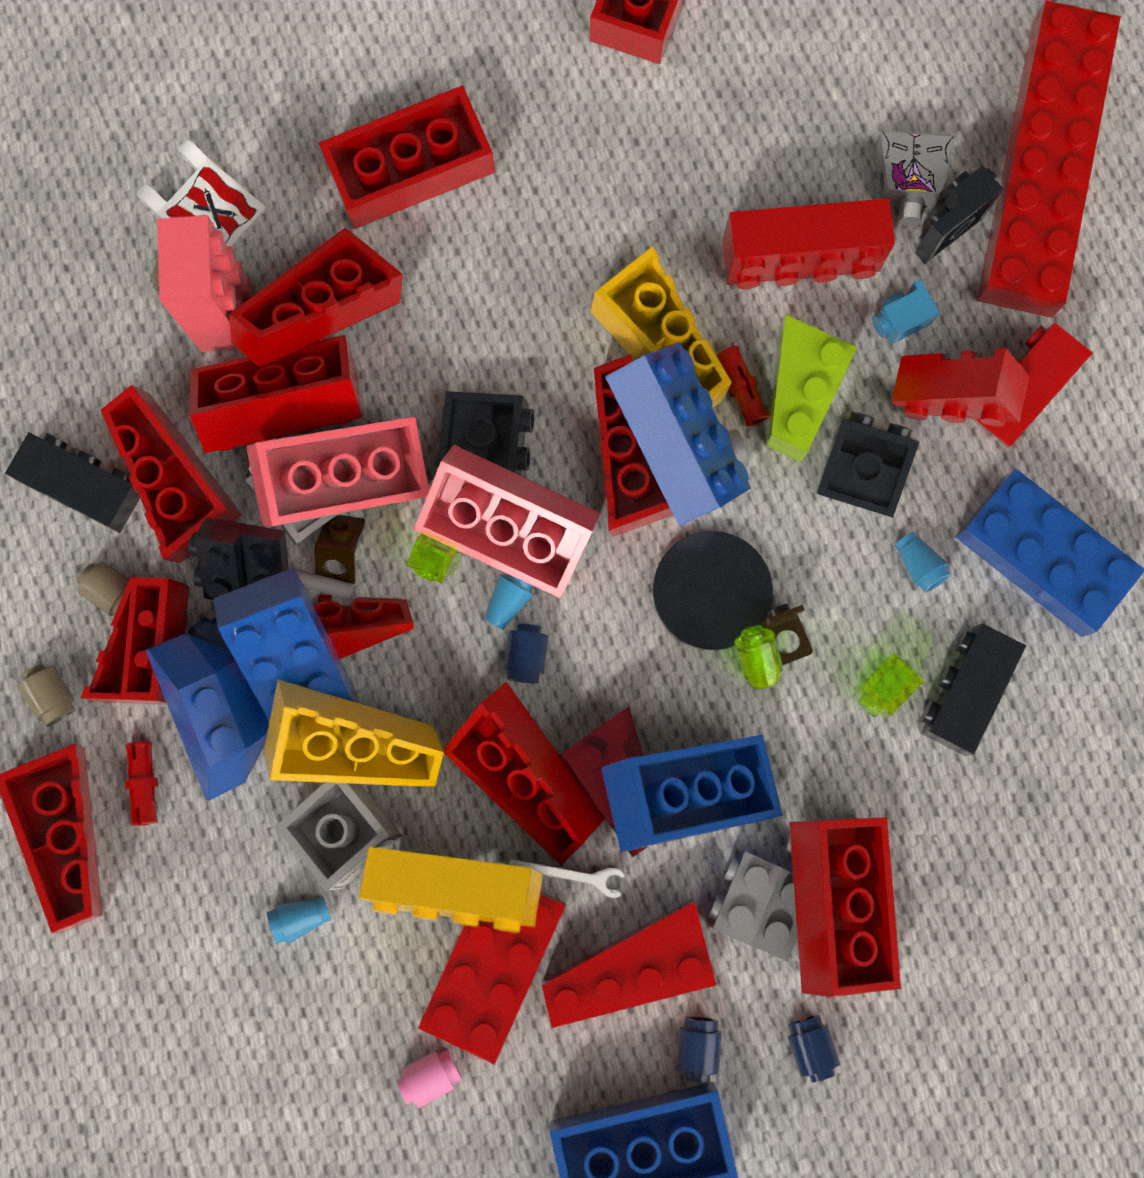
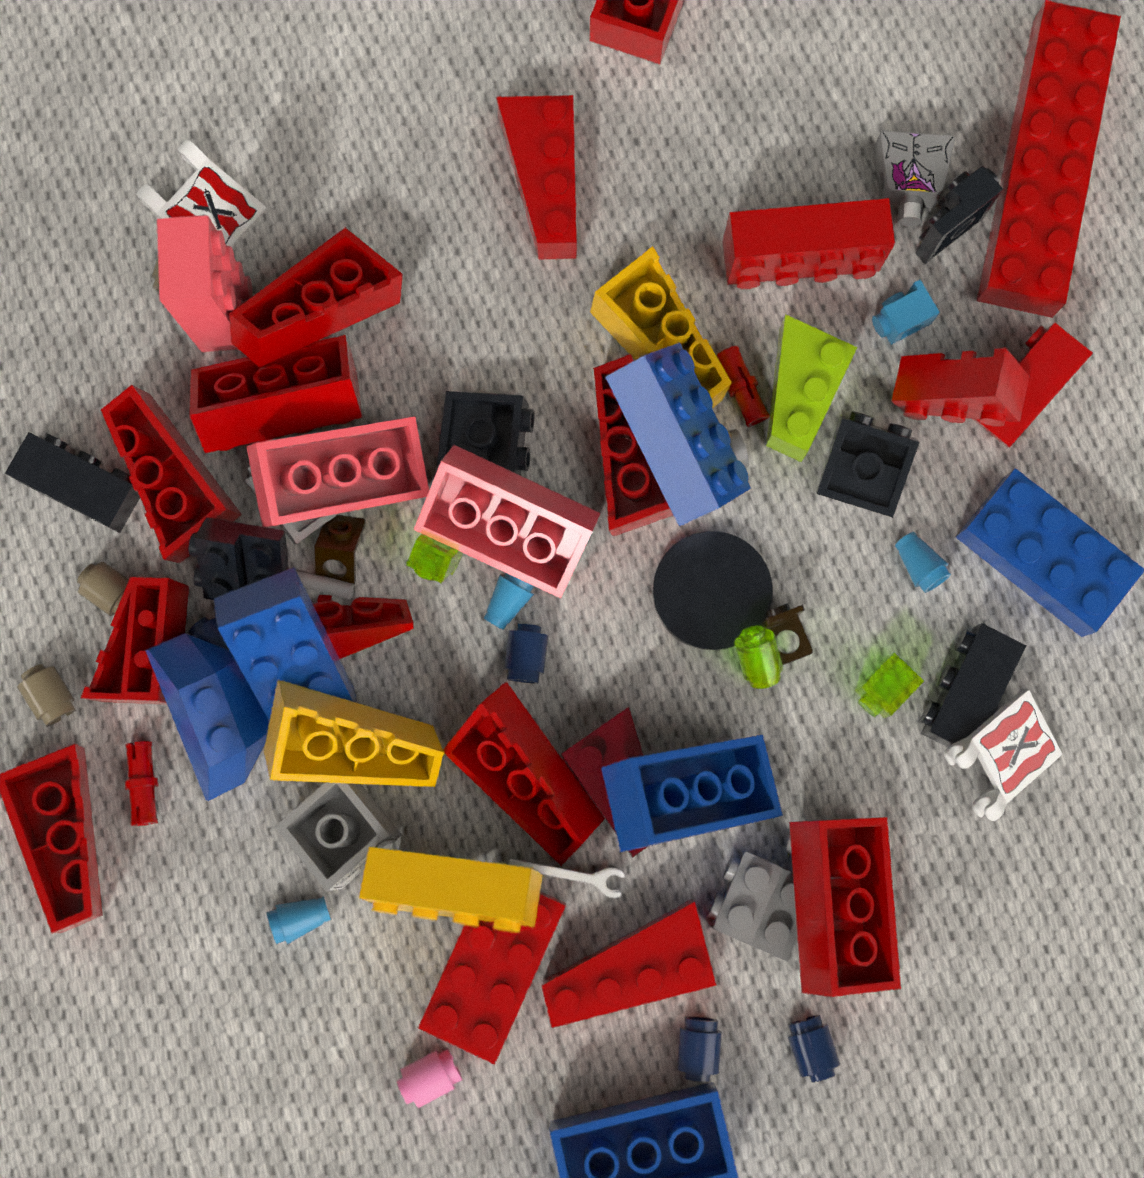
red brick [318,85,495,229] -> none
none -> red wedge [496,95,577,260]
none -> white flag [944,688,1062,821]

